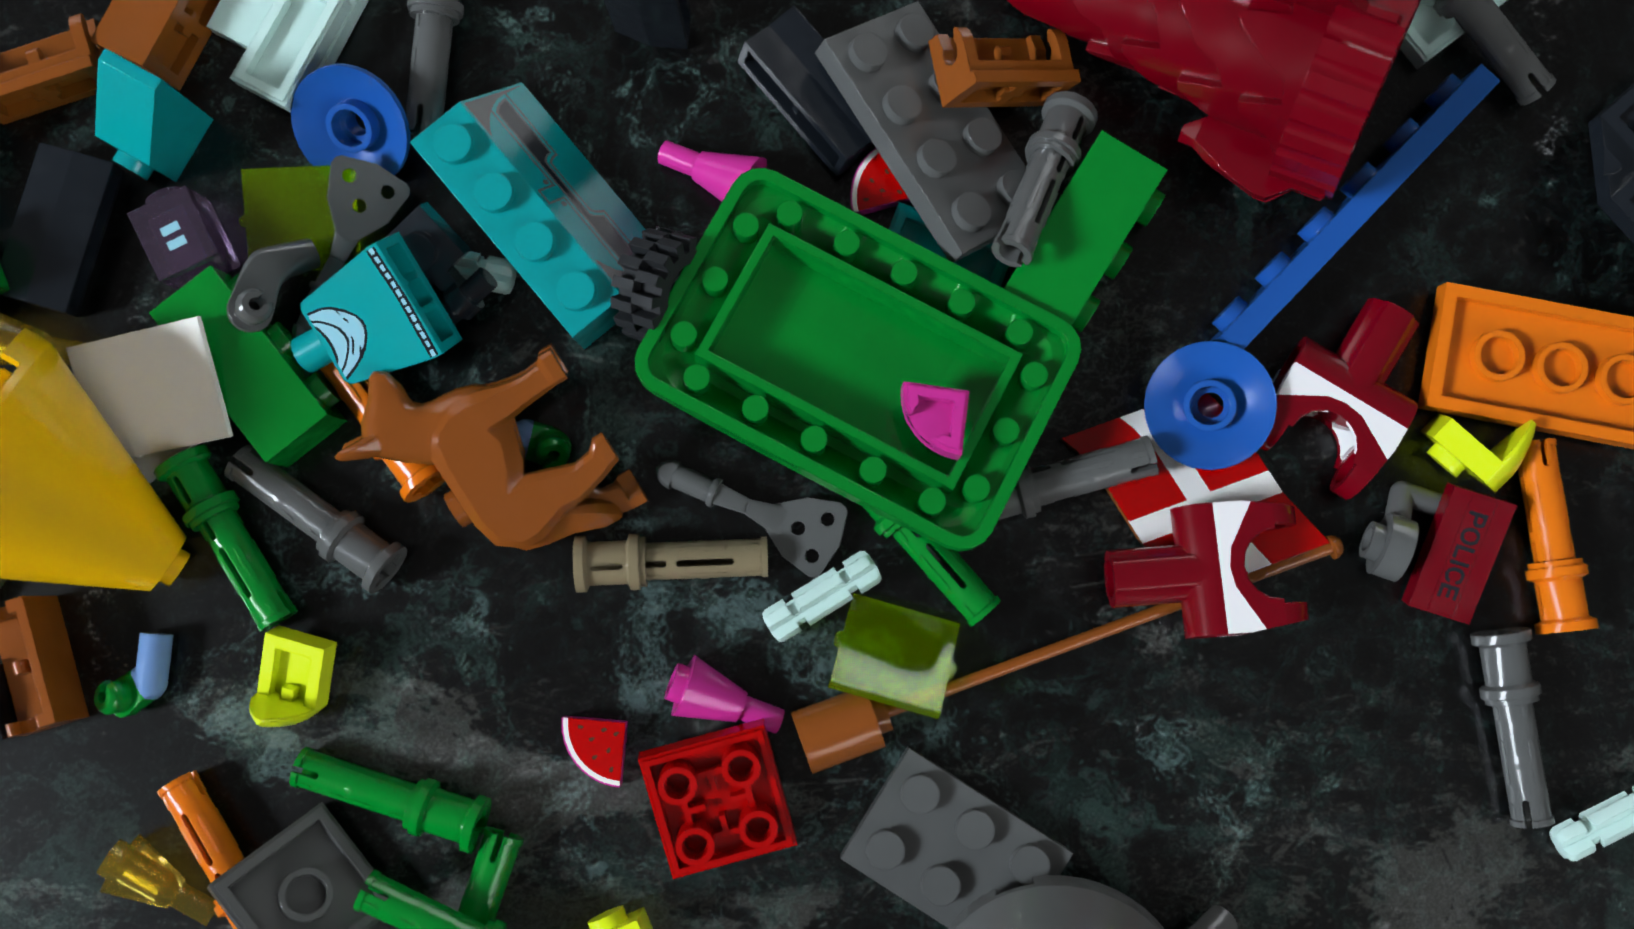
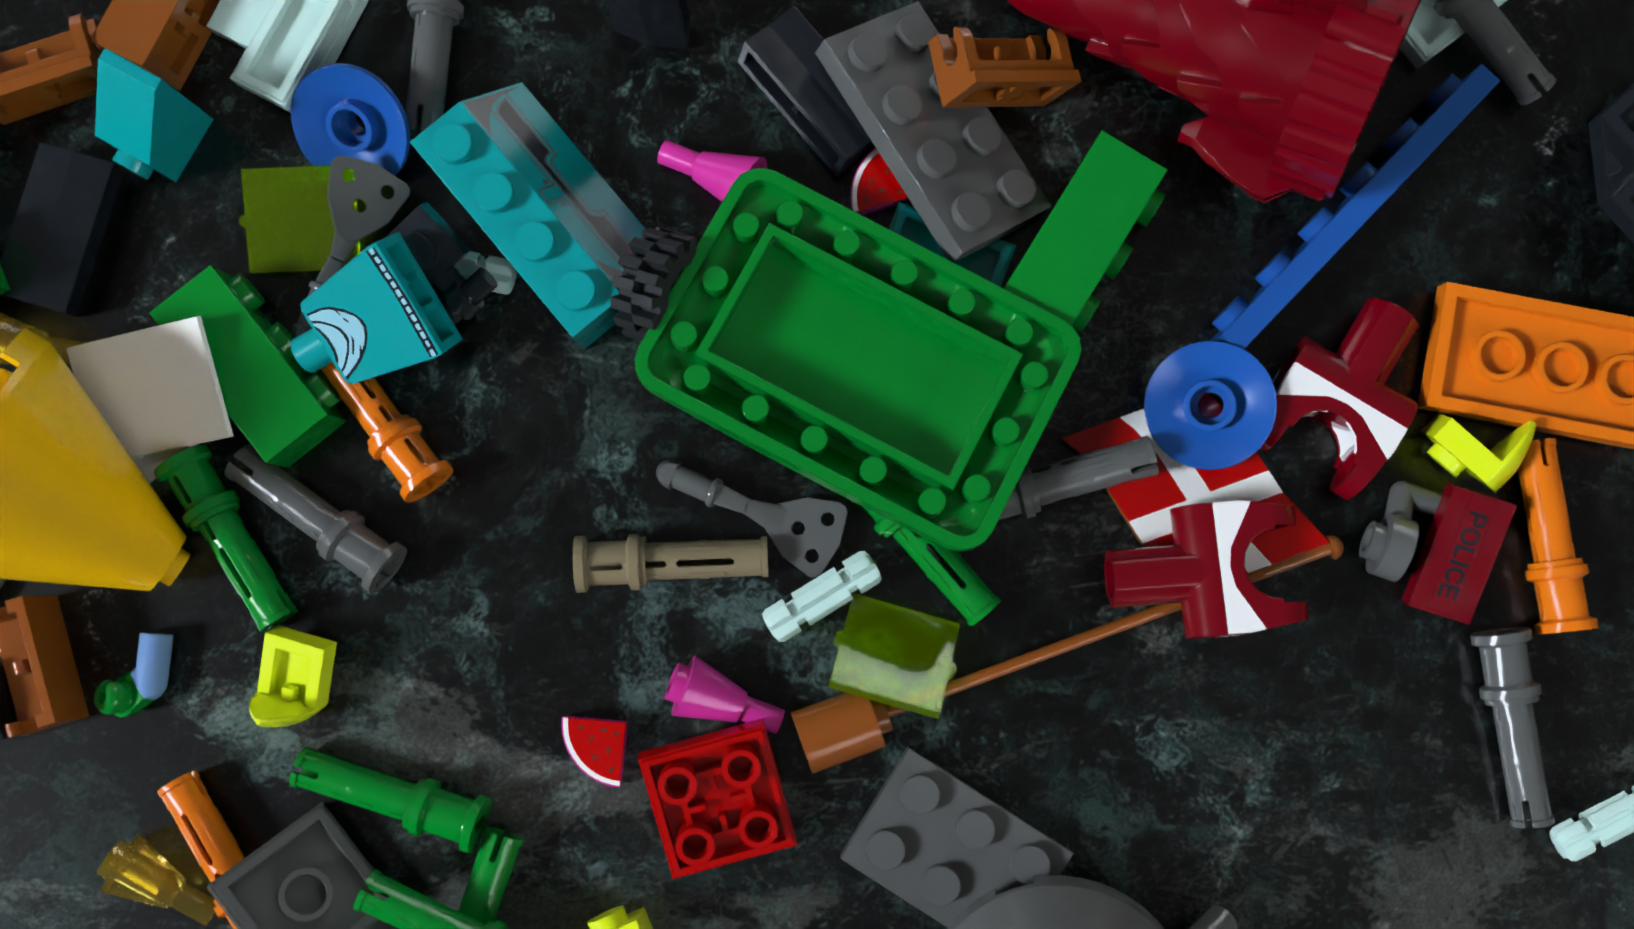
clear purple brick [127,185,241,290] -> none
dark grey arm [226,238,321,333] -> none
dark orange animal [335,343,648,551] -> none
green arm [517,419,571,469] -> none
dark pink tile [900,381,969,460] -> none
dark grey pin [991,91,1098,267] -> none

